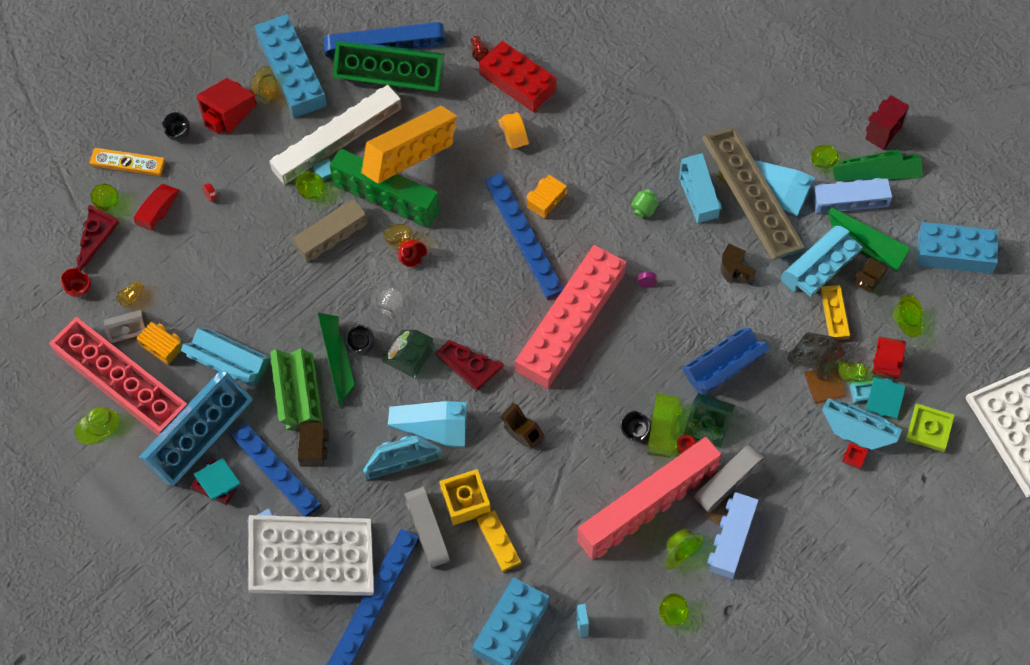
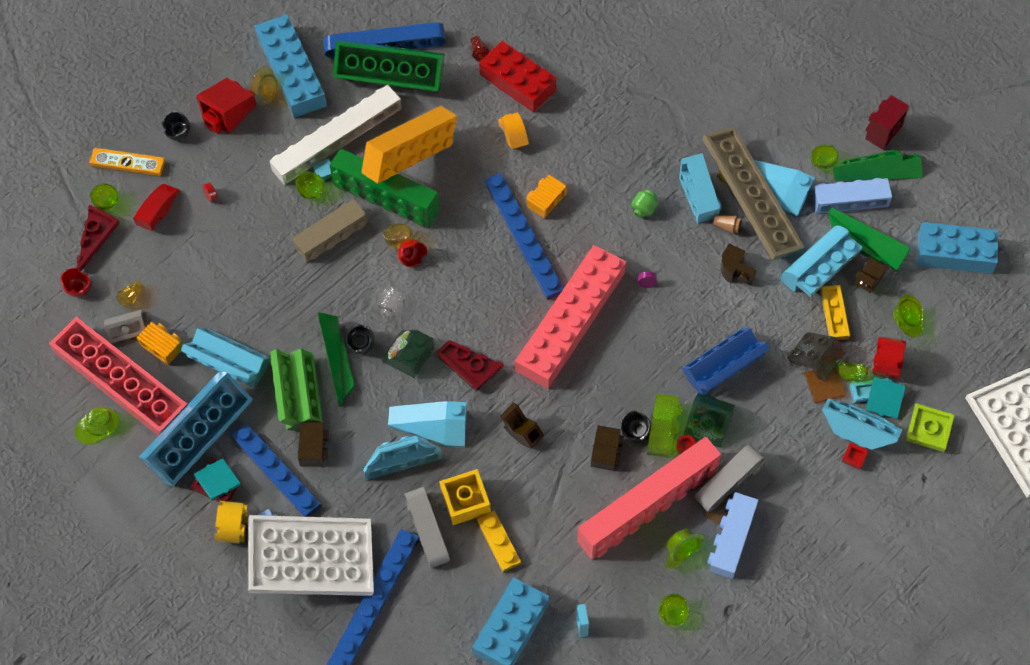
none -> yellow brick [215,501,248,544]
none -> dark brown brick [591,425,624,471]
none -> medium nougat cone [713,215,742,234]

